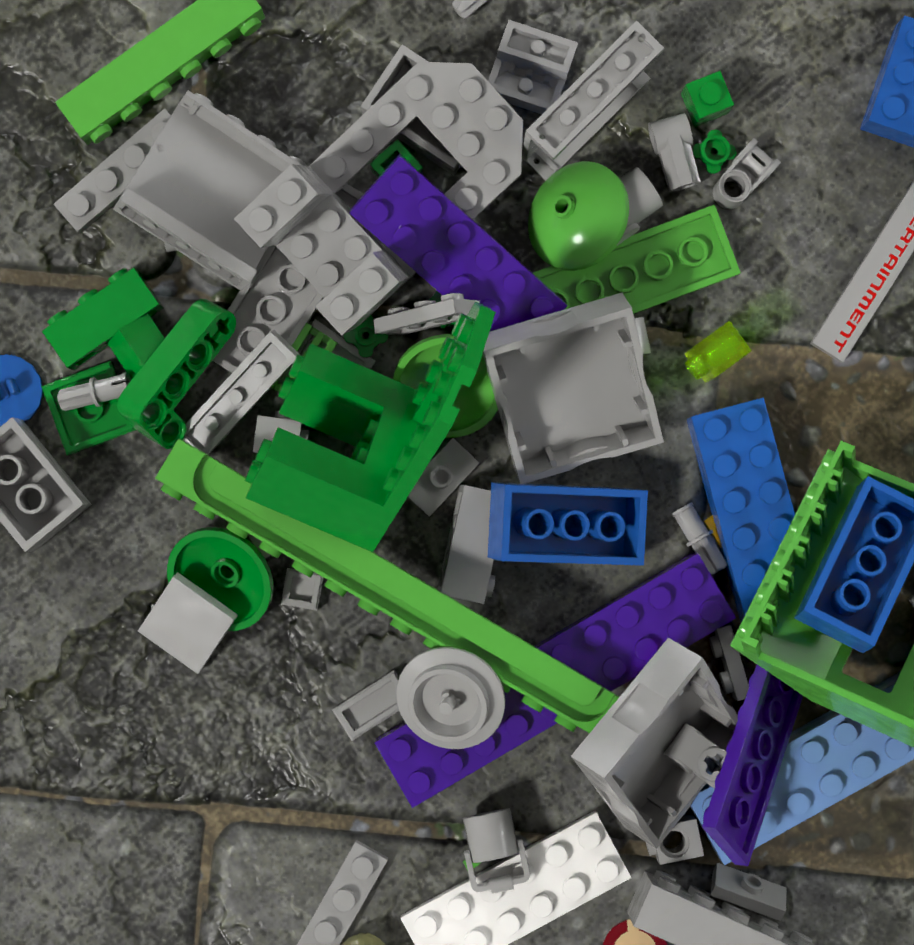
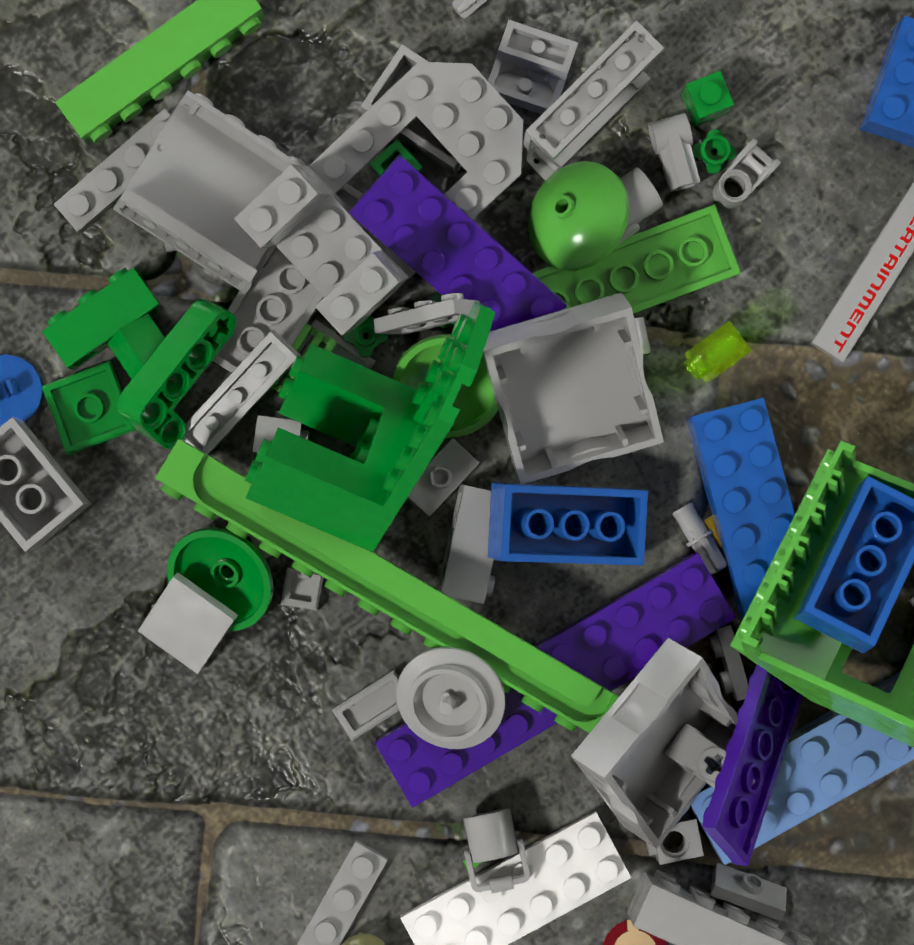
light grey axle [57,372,131,411] -> none

